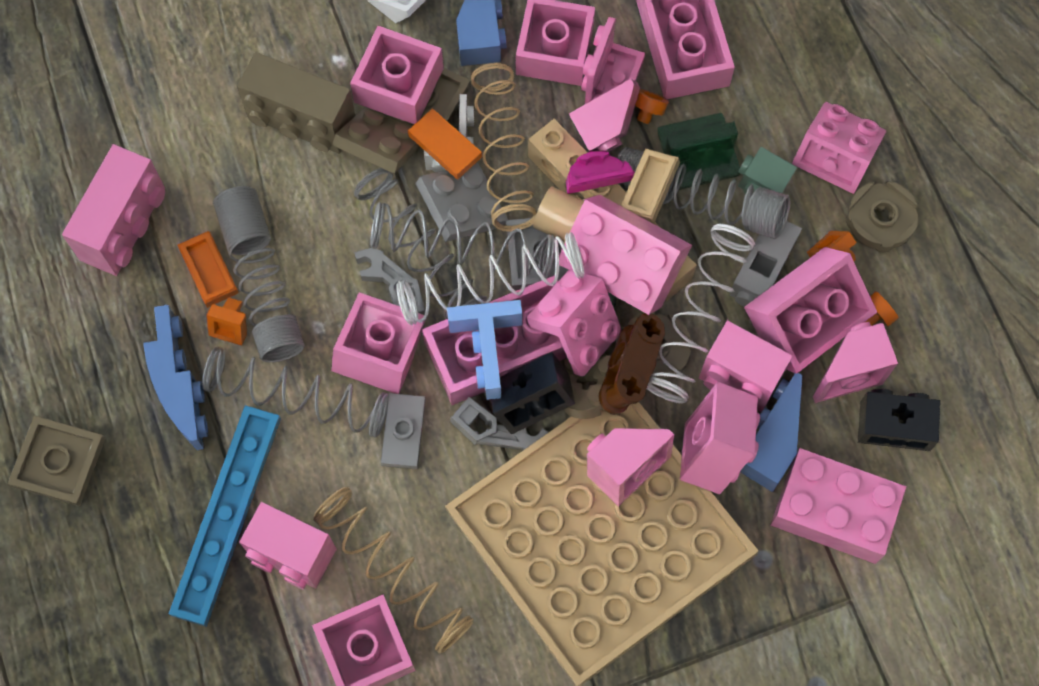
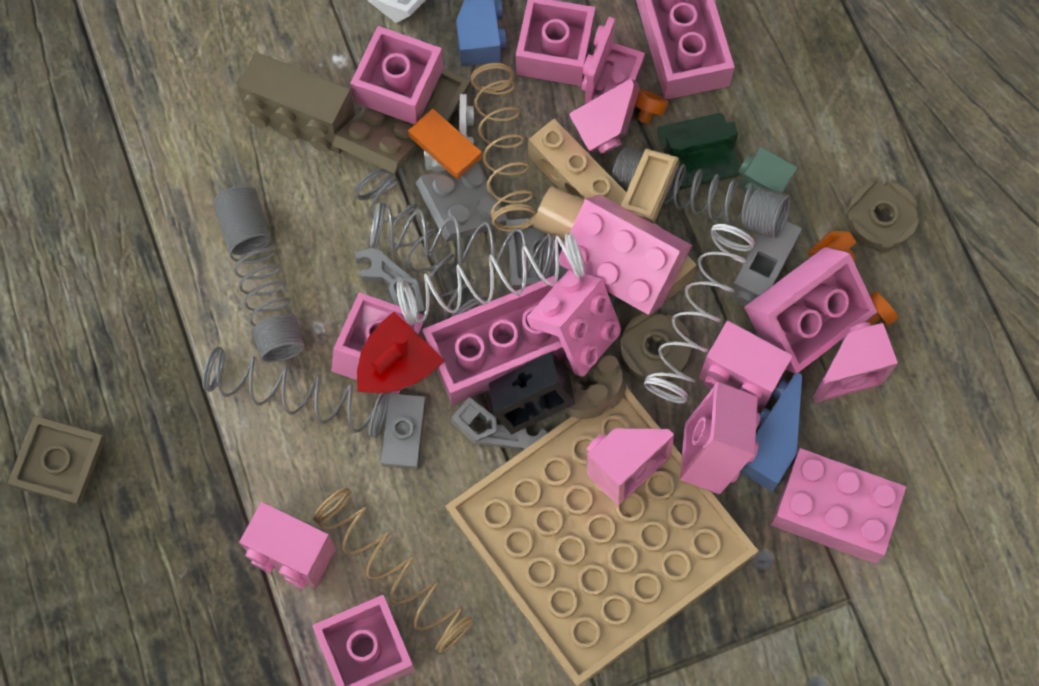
bright pink brick [62,144,165,276] -> none
medium blue slope [143,305,208,450] -> none
dark azure plate [169,405,281,627] -> none
orange tile [177,231,239,308] -> none
orange tile [207,297,247,346] -> none
light blue bracket [447,300,522,400] -> none
dark pink tile [566,151,635,194] -> none
reddish brown piece [598,313,665,415] -> none
bright pink bracket [792,102,886,194] -> none
black brick [858,389,940,451] -> none
none -> red shield [357,312,445,394]

